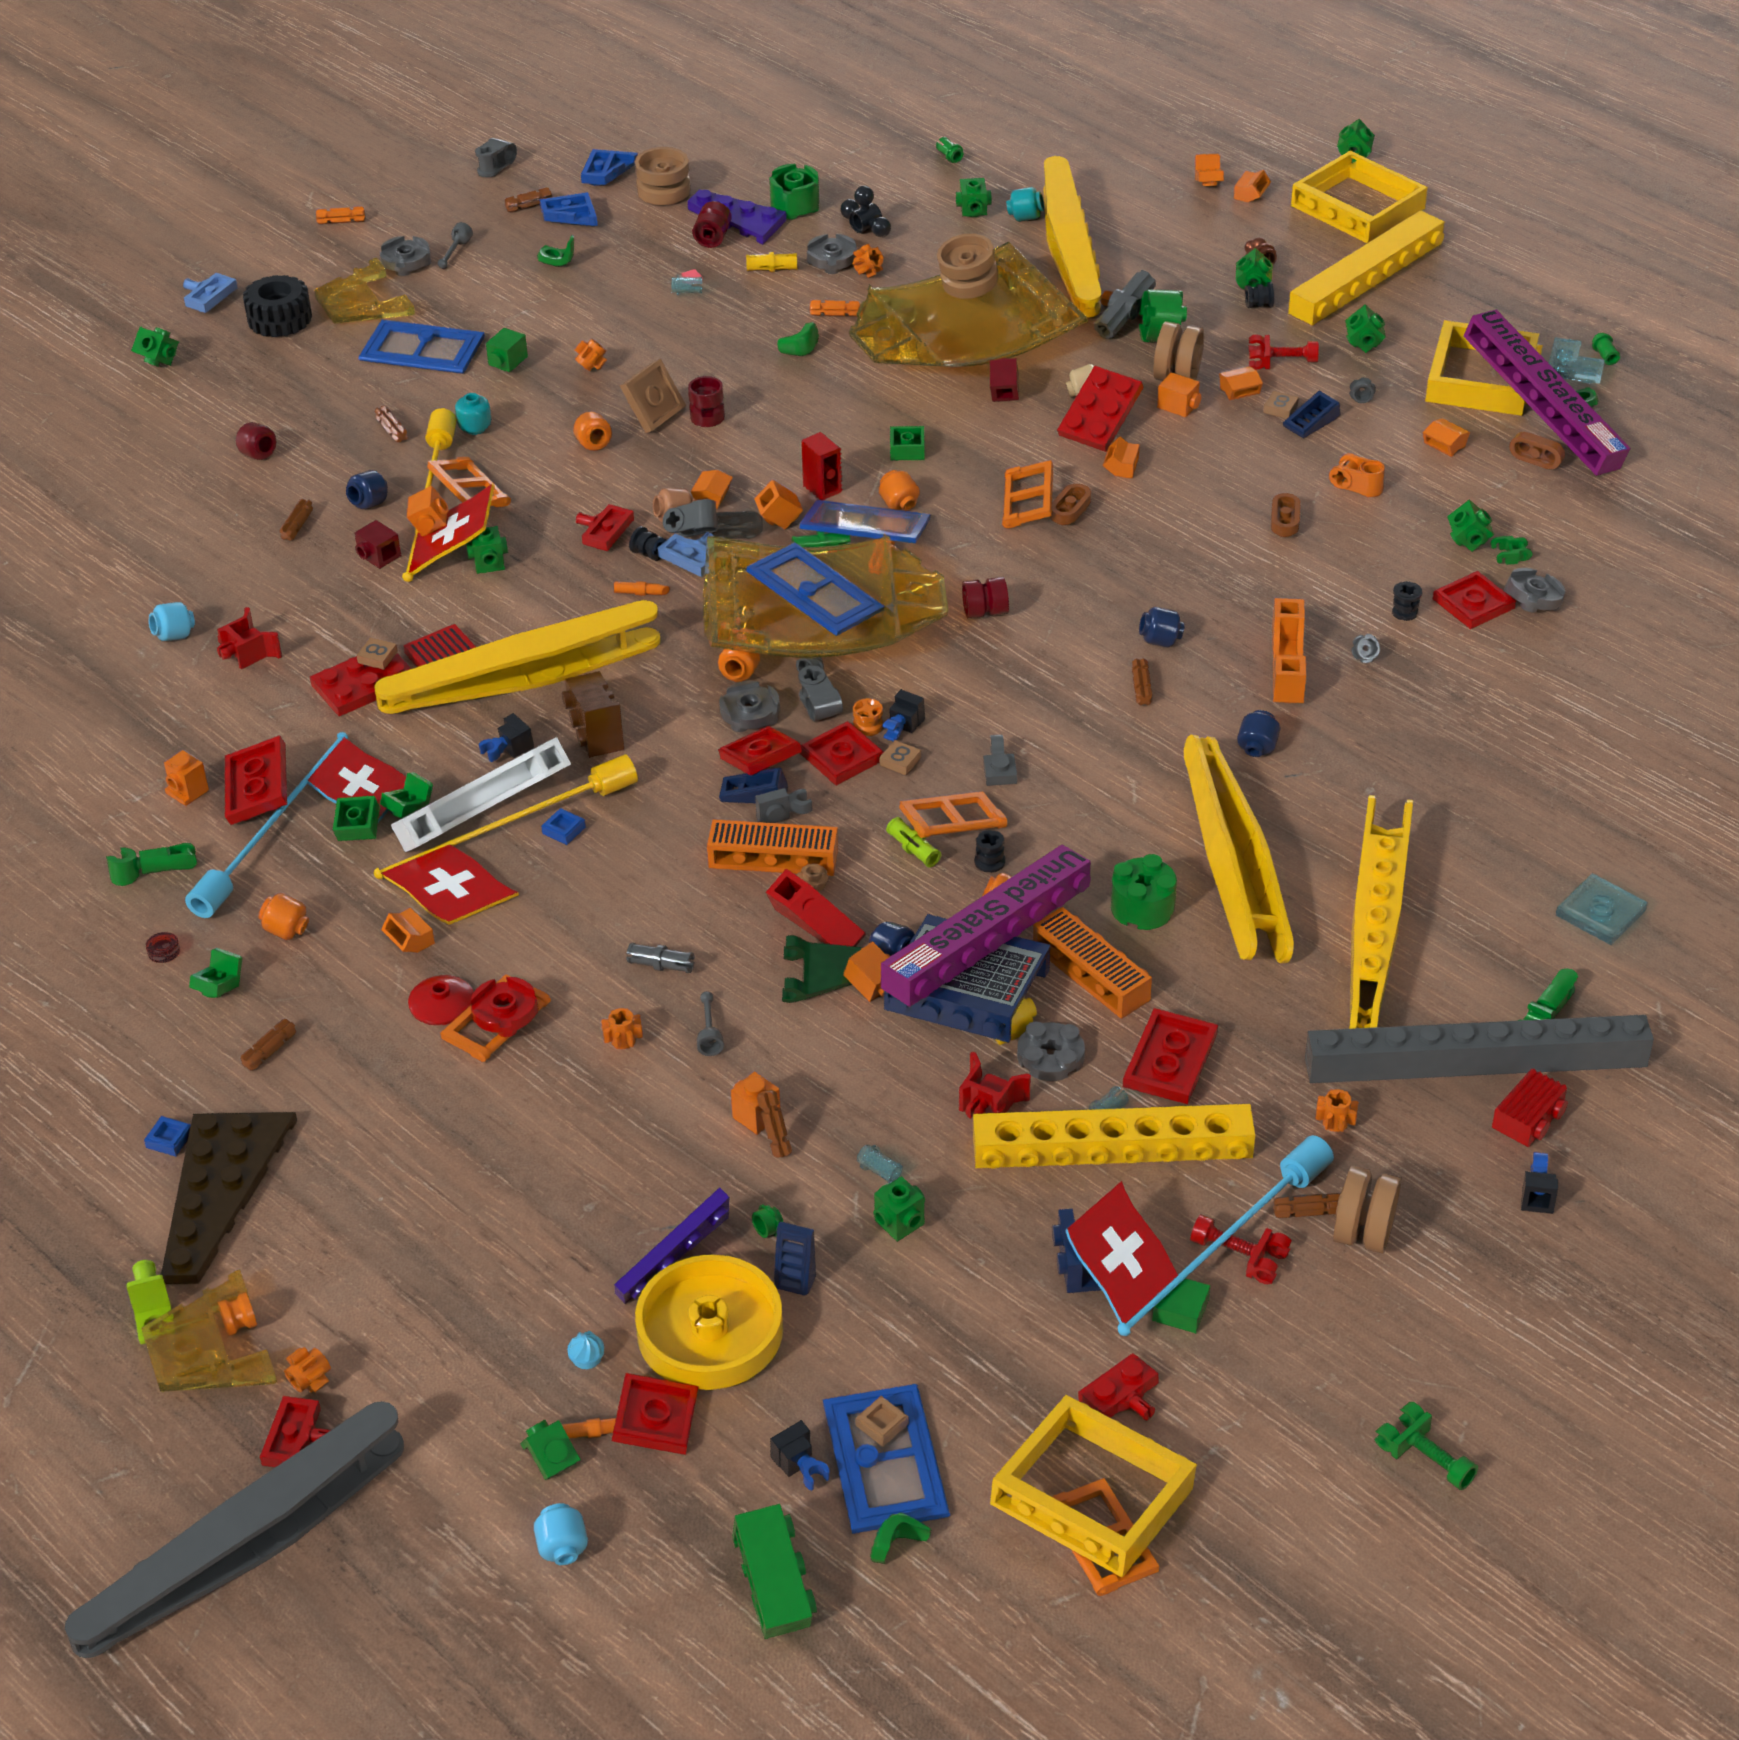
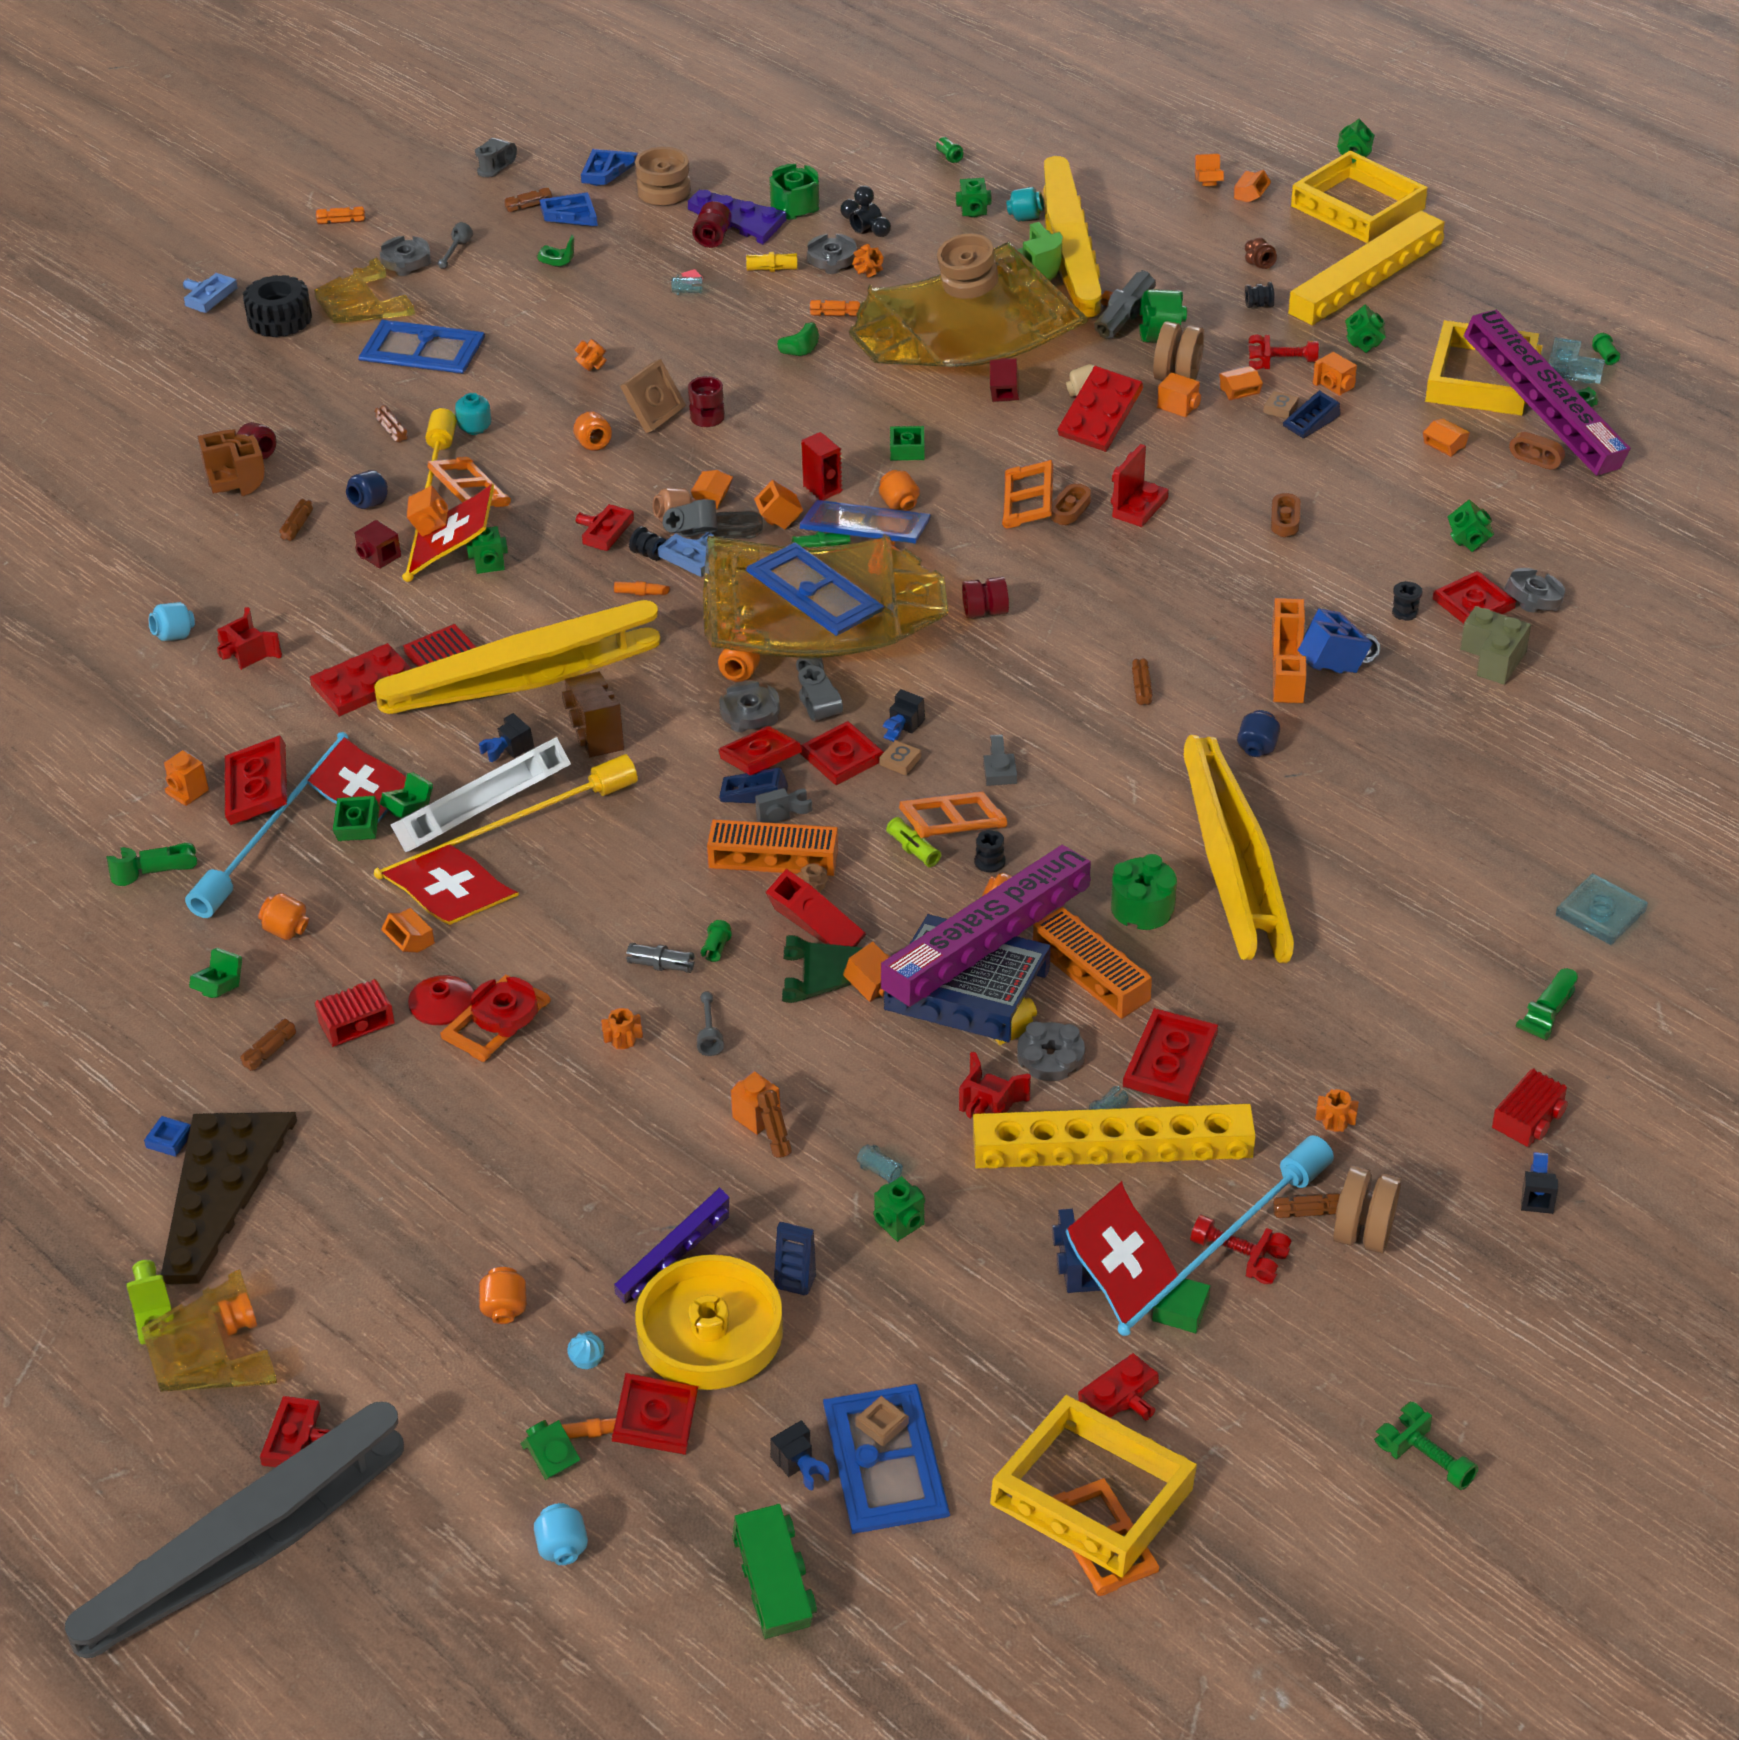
green brick [131,327,179,367] -> none
clear red tile [146,932,180,963] -> none
orange gear [284,1347,331,1393] -> none
medium nougat tile [356,637,398,670] -> none
green brick [486,328,528,372] -> none
blue tile [541,808,586,845] -> none
green plate [752,1204,783,1238] -> none
orange wheel [853,698,883,736] -> none
dark blue head [869,922,915,956] -> none
green hair [870,1512,932,1564] -> none
orange piece [1103,436,1140,478] -> none
dark blue head [1139,607,1185,648] -> none
green brick [1235,248,1273,290] -> none
dark grey brick [1305,1015,1654,1083] -> none
orange piece [1329,453,1385,497] -> none
dark grey plate [1349,377,1376,403] -> none
yellow piece [1349,795,1413,1029] -> none
green piece [1490,536,1533,565] -> none
none -> dark orange brick [197,429,265,496]
none -> red brick [315,979,395,1047]
none -> orange head [479,1267,527,1324]
none -> green pin [700,920,732,962]
none -> bright green brick [1011,222,1063,289]
none -> red bracket [1111,444,1169,527]
none -> blue brick [1298,608,1373,673]
none -> orange brick [1313,352,1357,395]
none -> olive brick [1460,606,1531,685]

